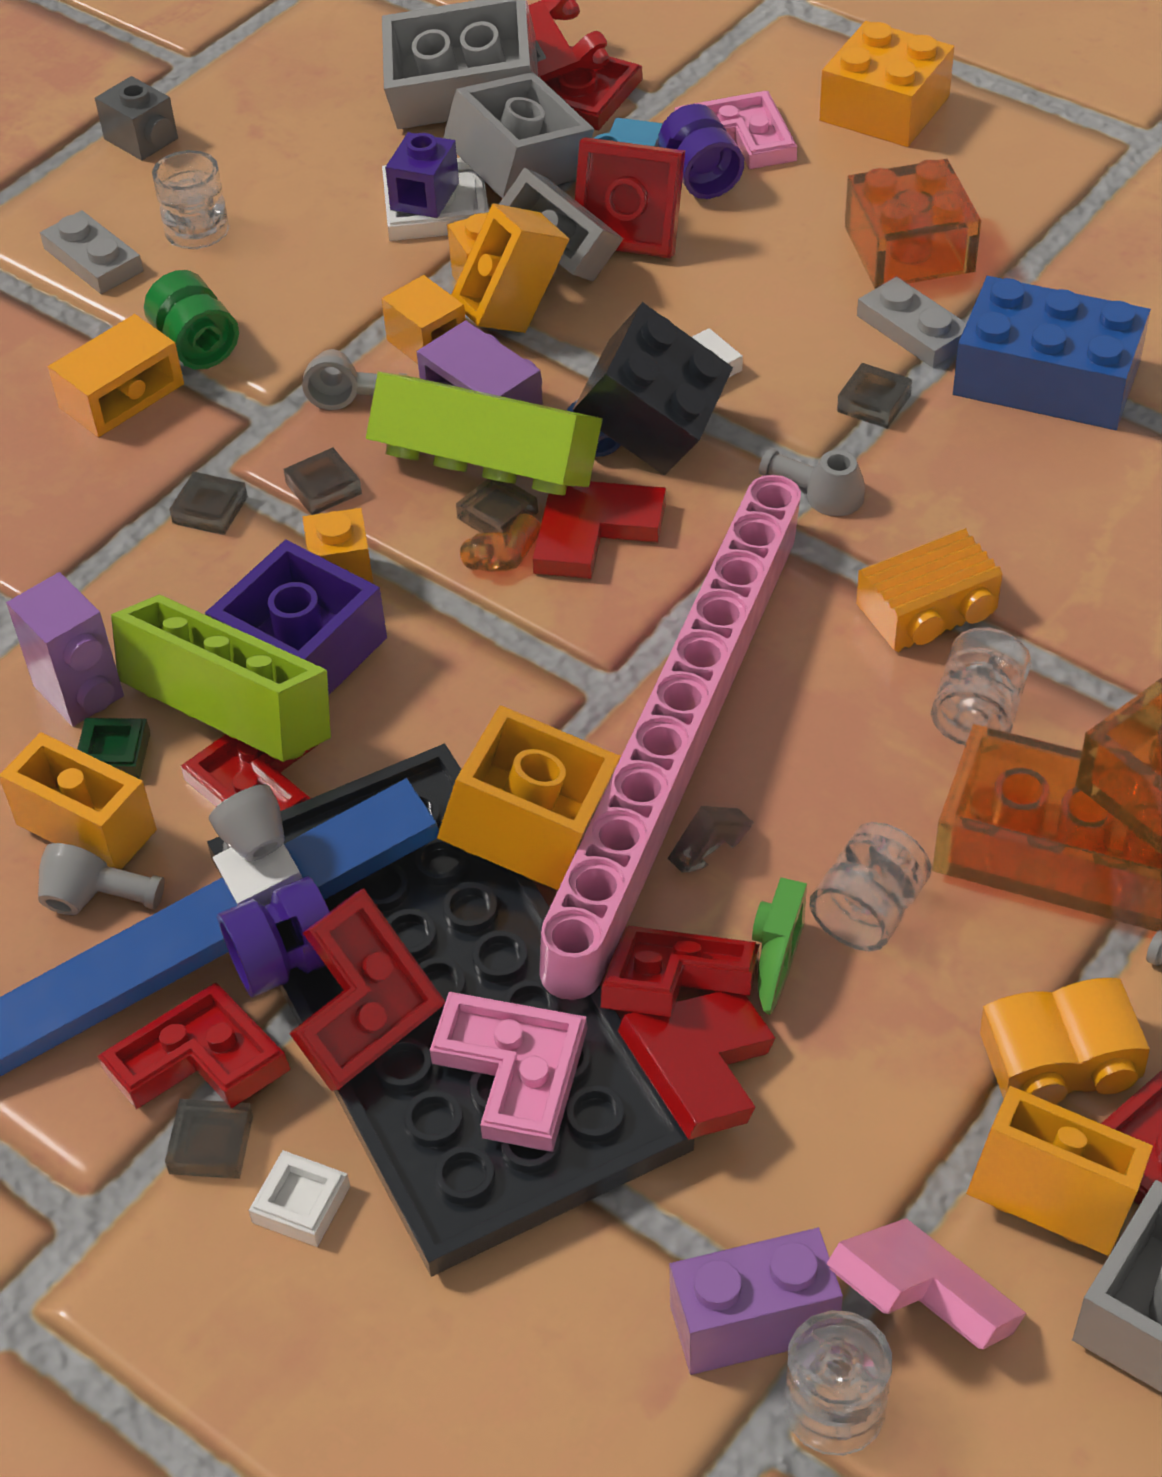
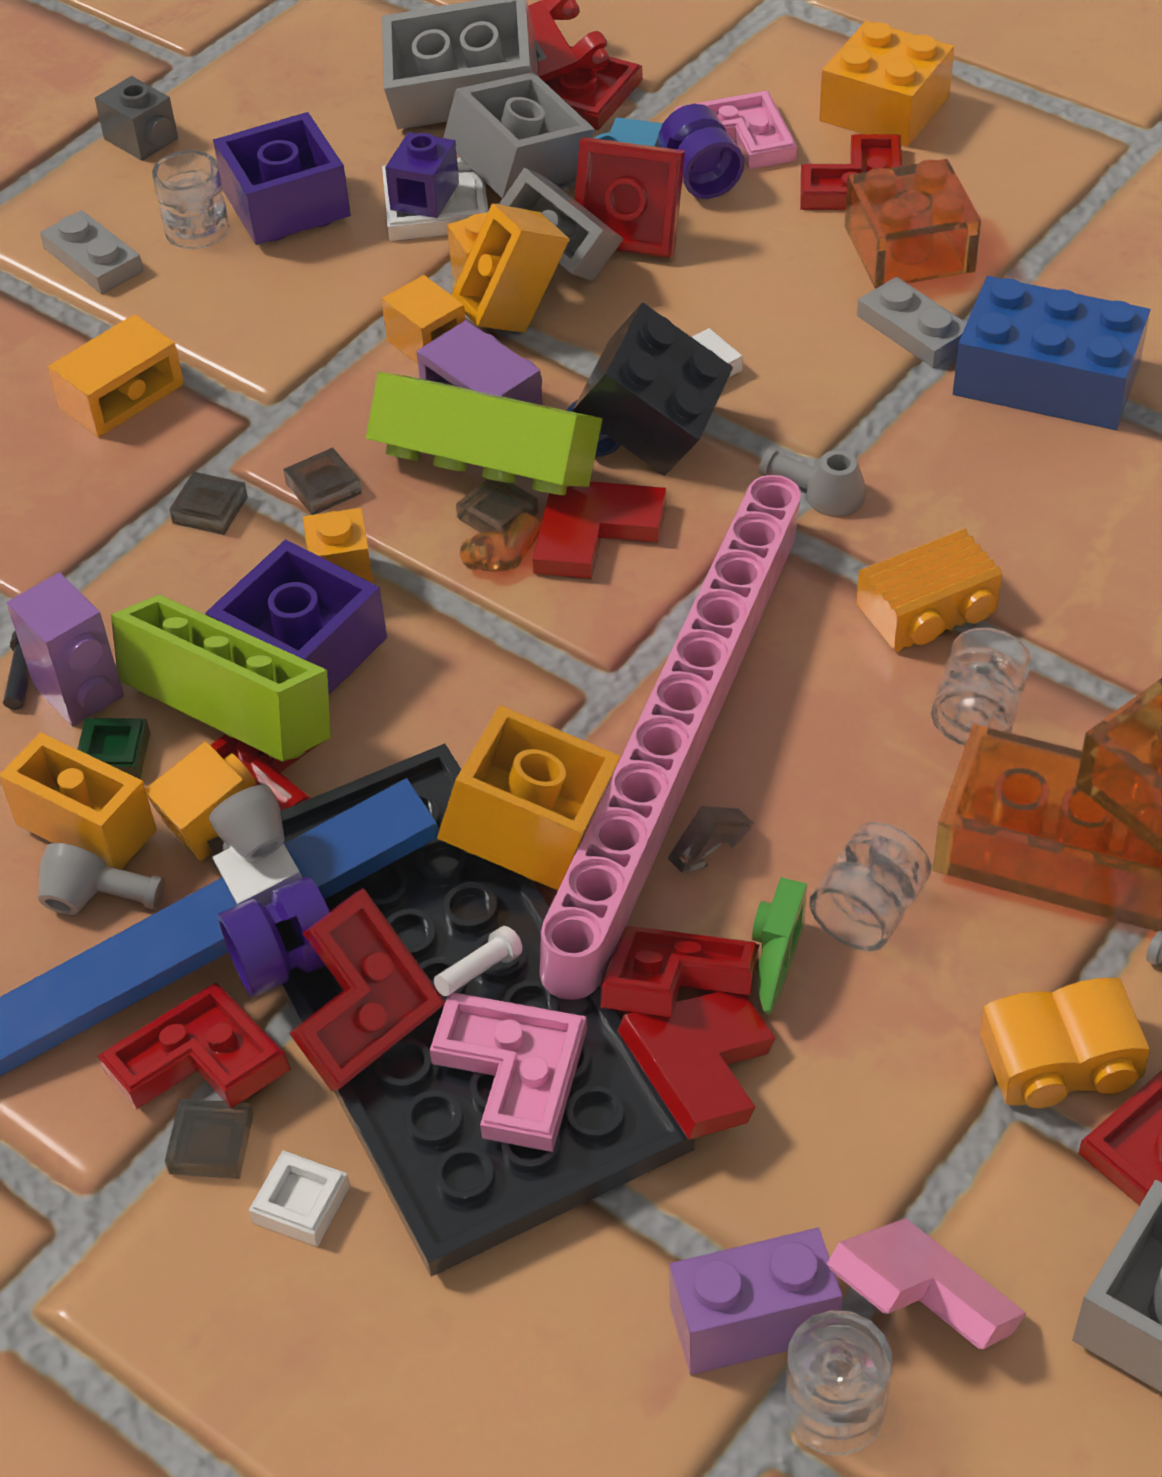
green wheel [143,270,240,370] -> none
light grey bar [302,349,407,410] -> none
clear smoke tile [837,363,912,429] -> none
light orange brick [966,1086,1153,1256] -> none
none -> black piece [3,631,30,710]
none -> light orange brick [144,741,256,862]
none -> dark purple brick [213,112,351,245]
none -> white piece [434,926,522,996]
none -> red tile [800,134,904,210]

